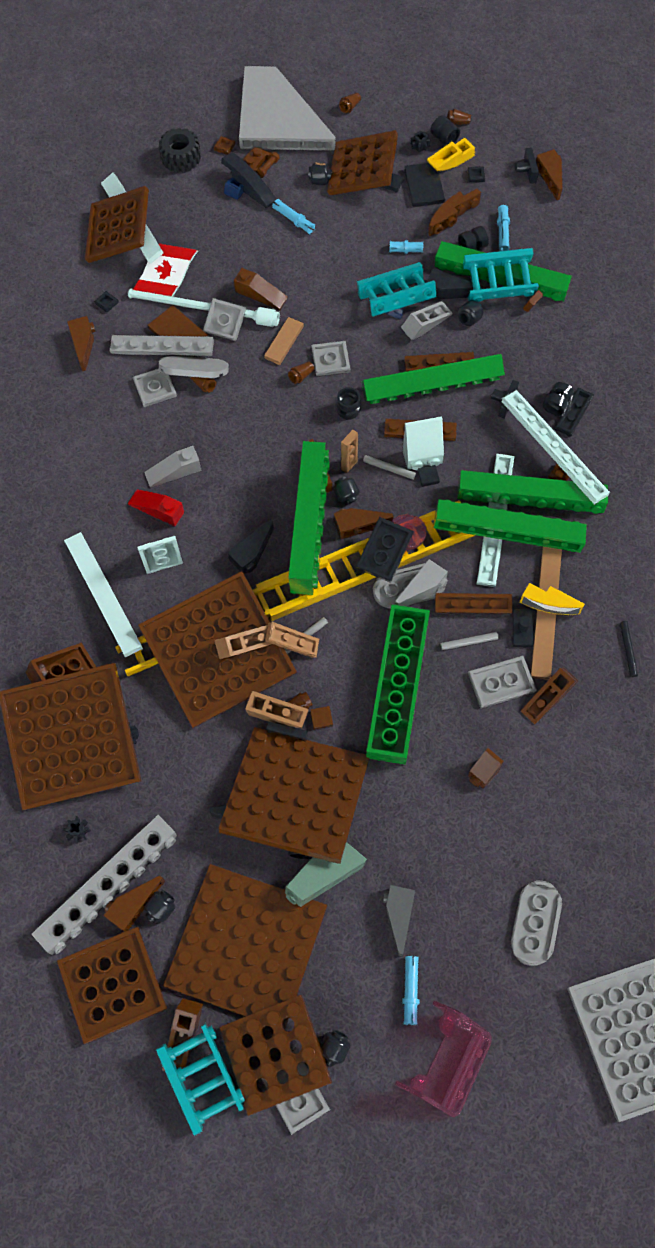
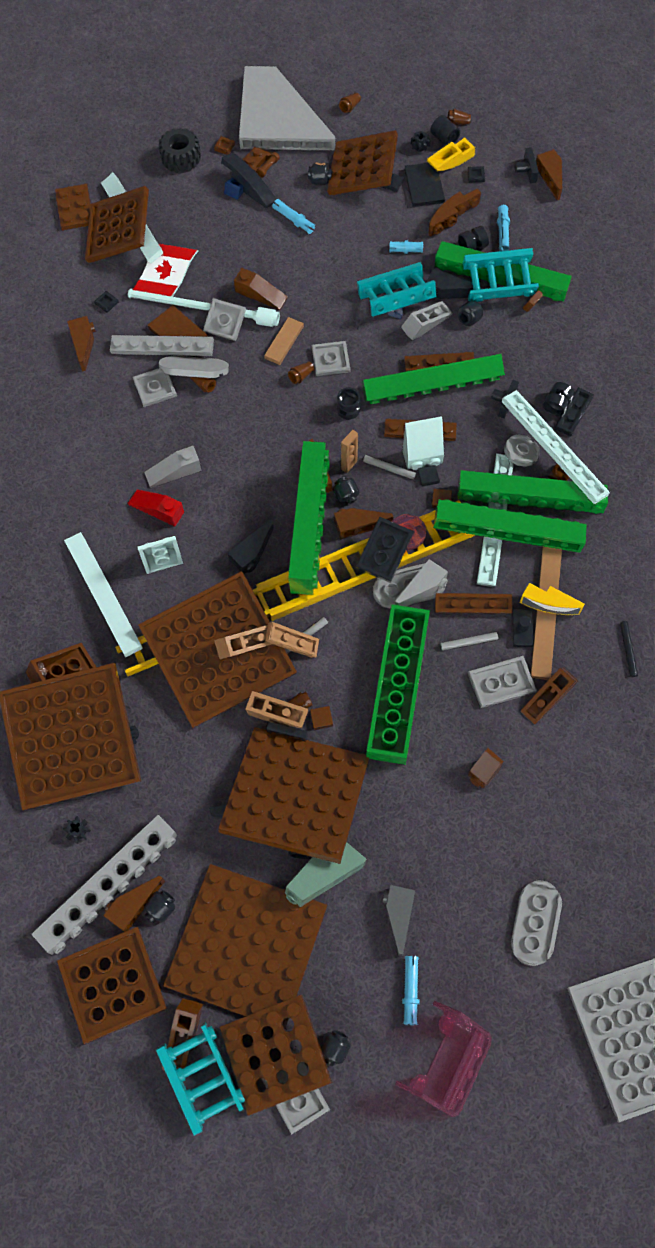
none -> reddish brown plate [55,184,91,230]
none -> reddish brown tile [432,489,452,508]
none -> light grey tile [504,435,540,467]

